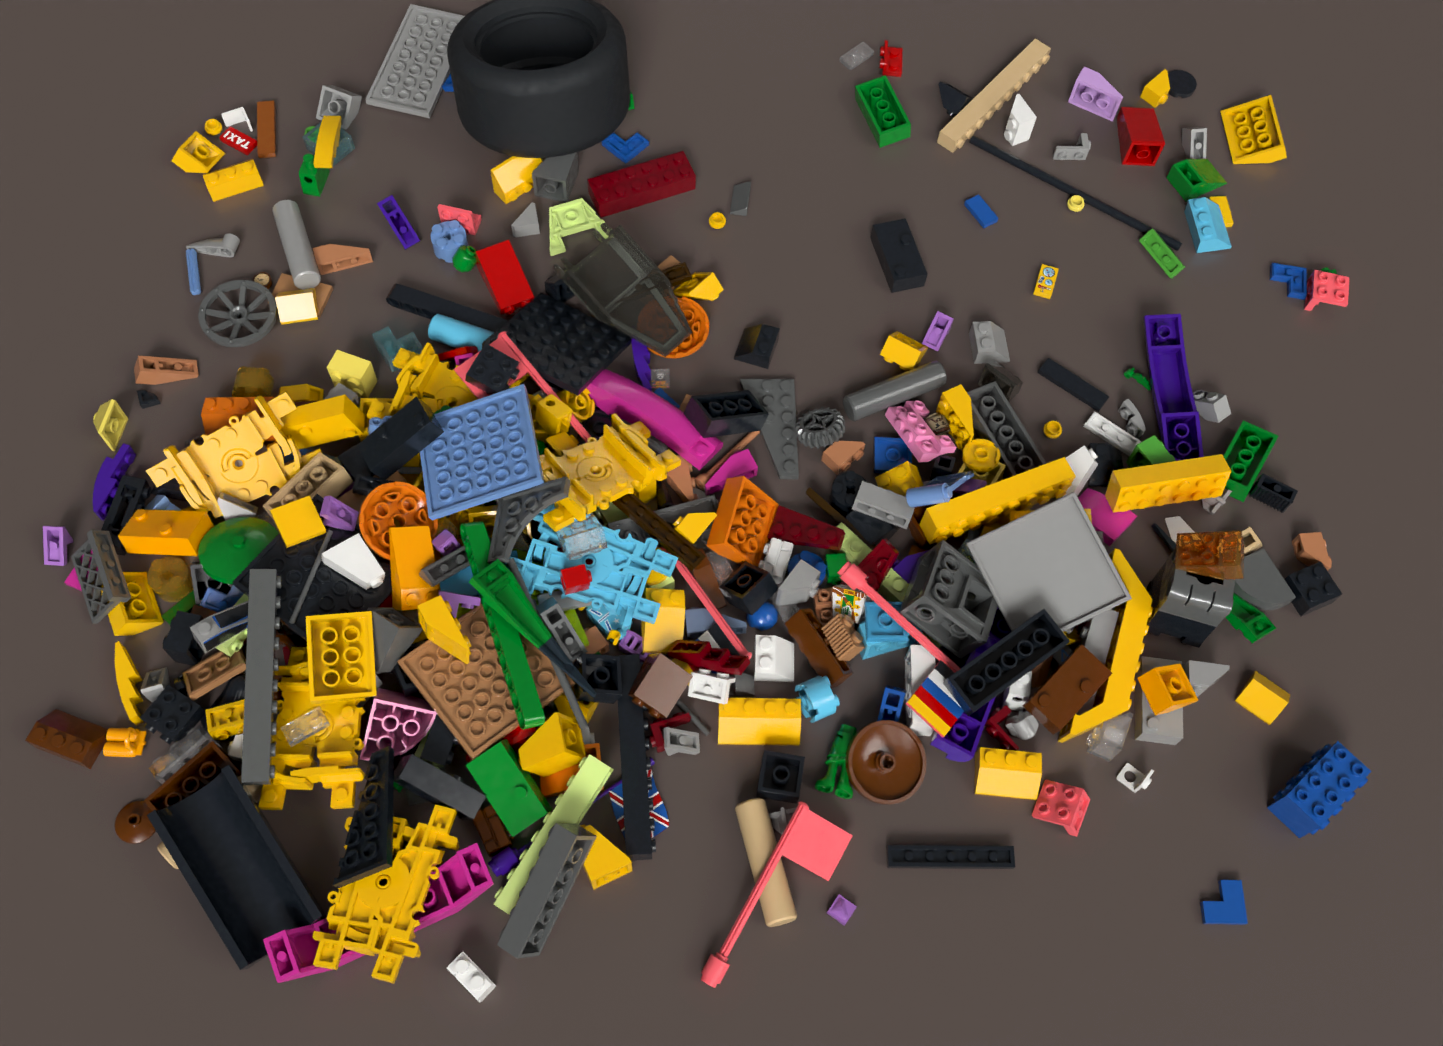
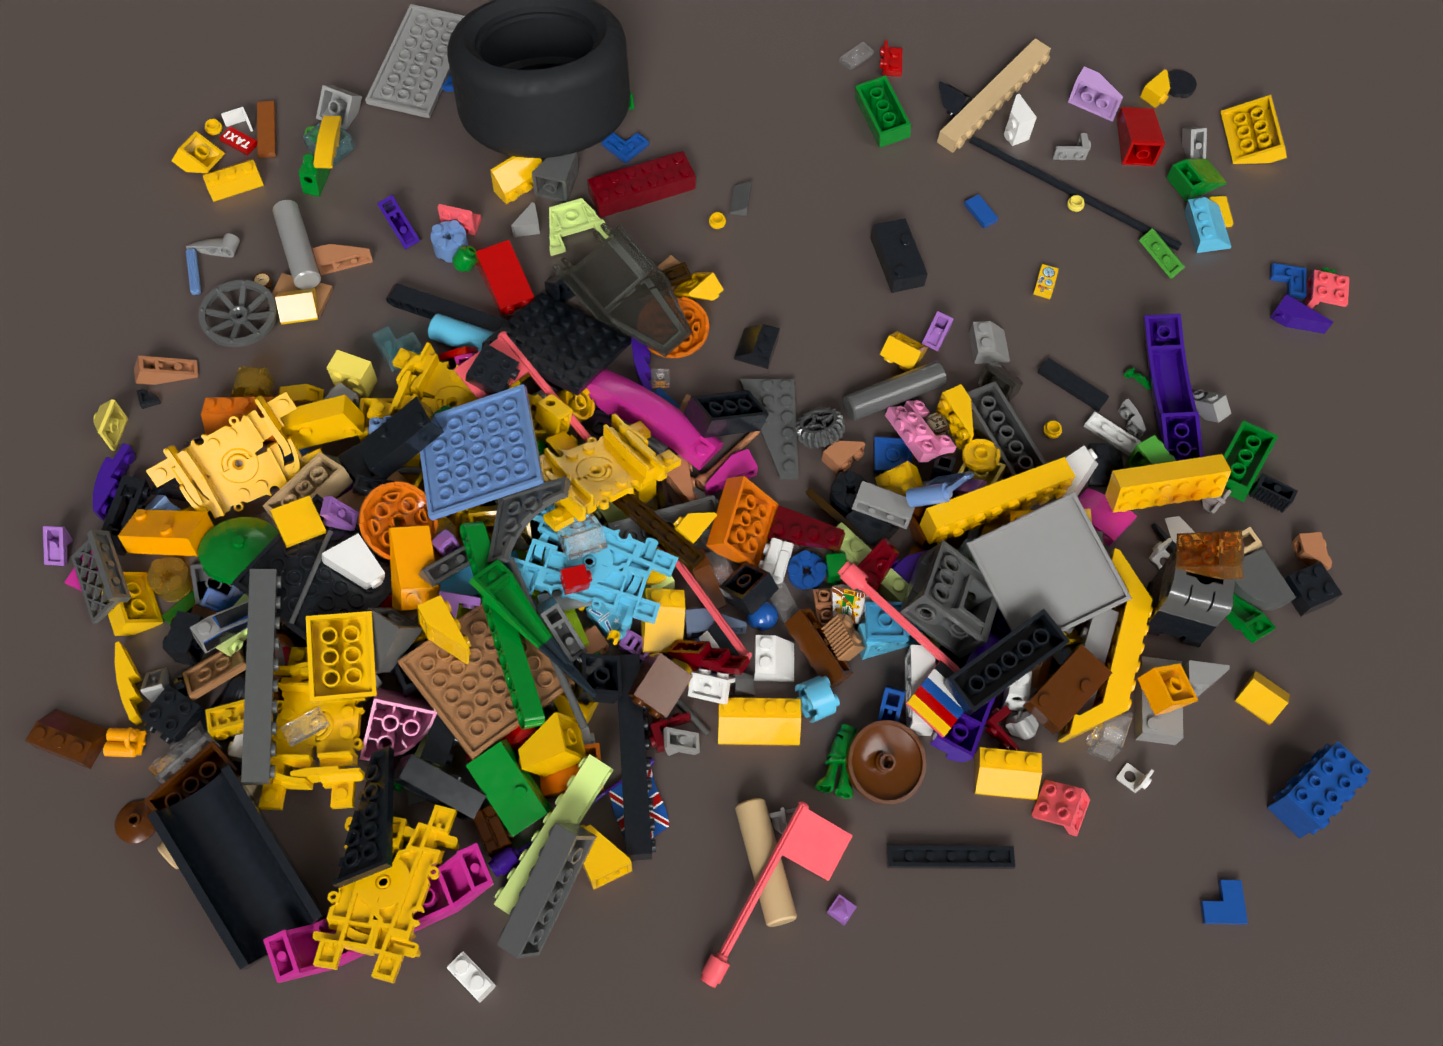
light grey slope [217,492,258,521] -> none
black brick [756,750,805,804] -> none
light grey slope [775,559,821,606] -> none
none -> white bracket [1149,538,1172,570]
none -> dark purple slope [1270,294,1333,334]

